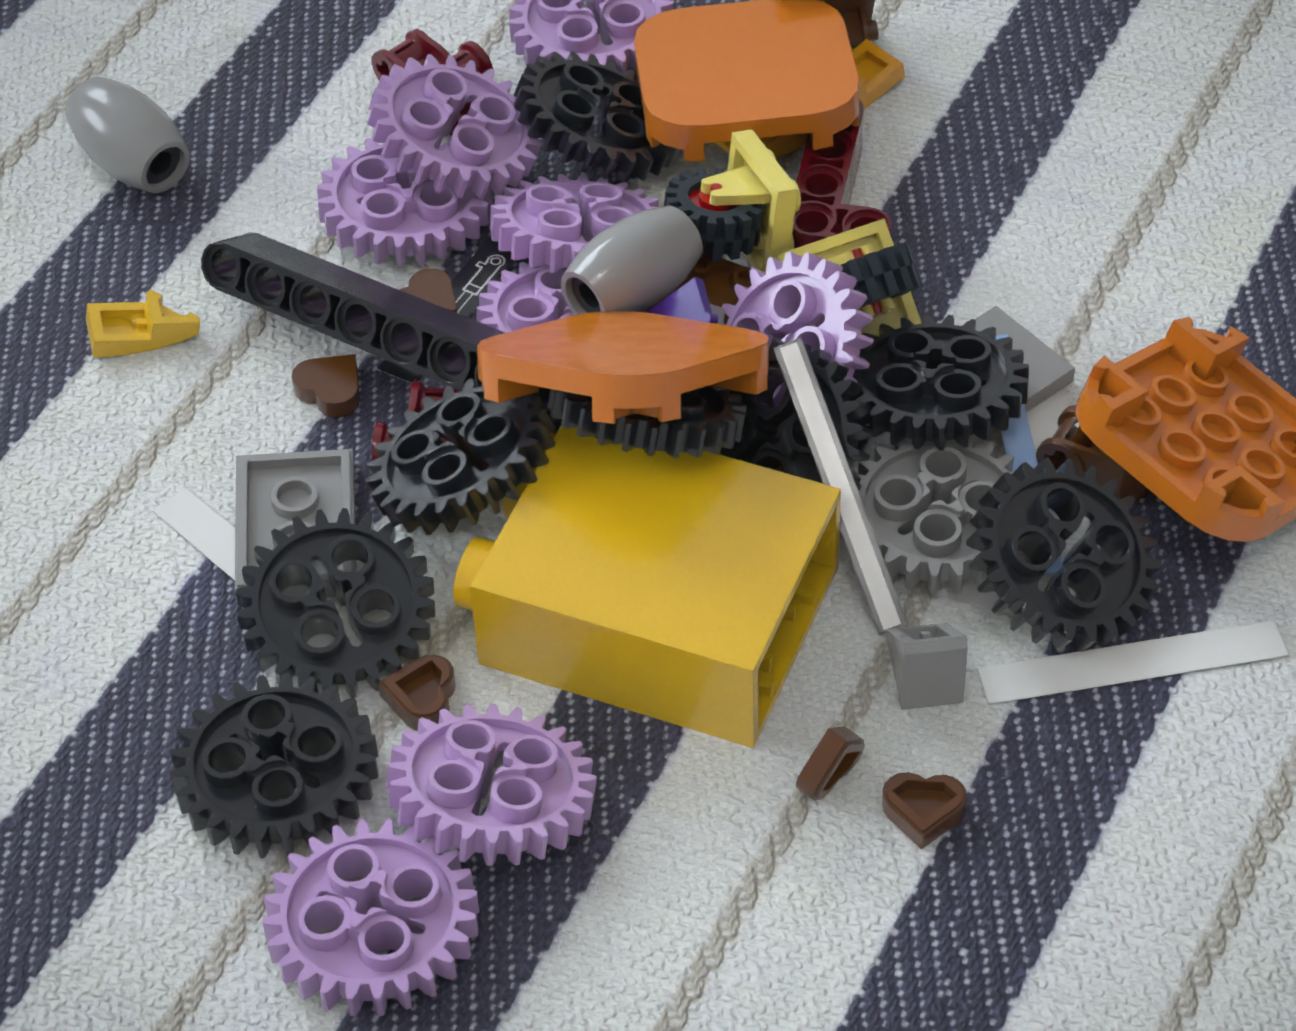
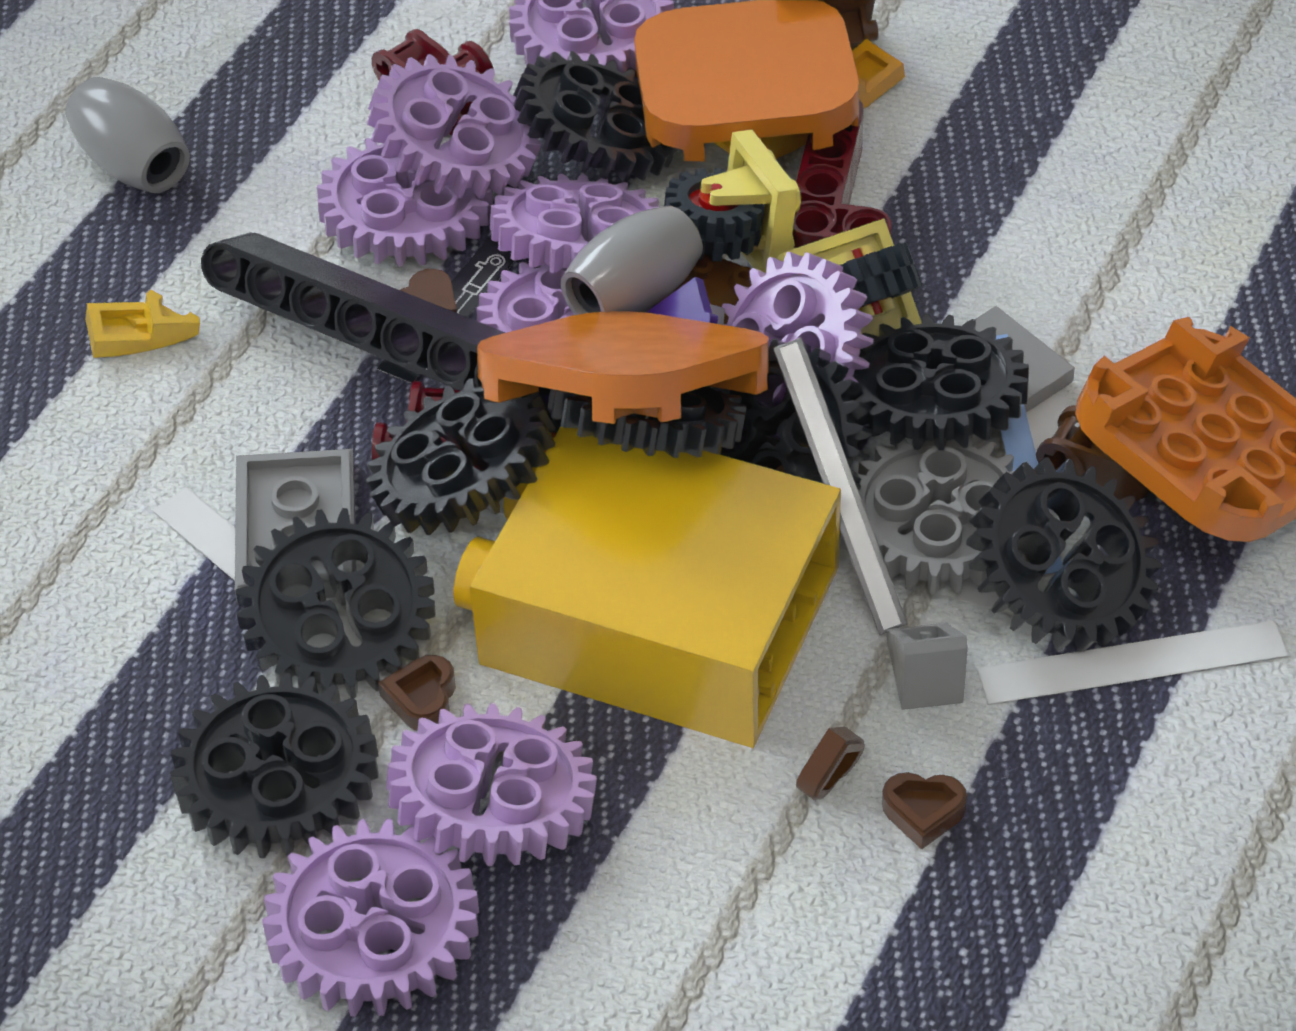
reddish brown tile [291,354,360,417] -> none

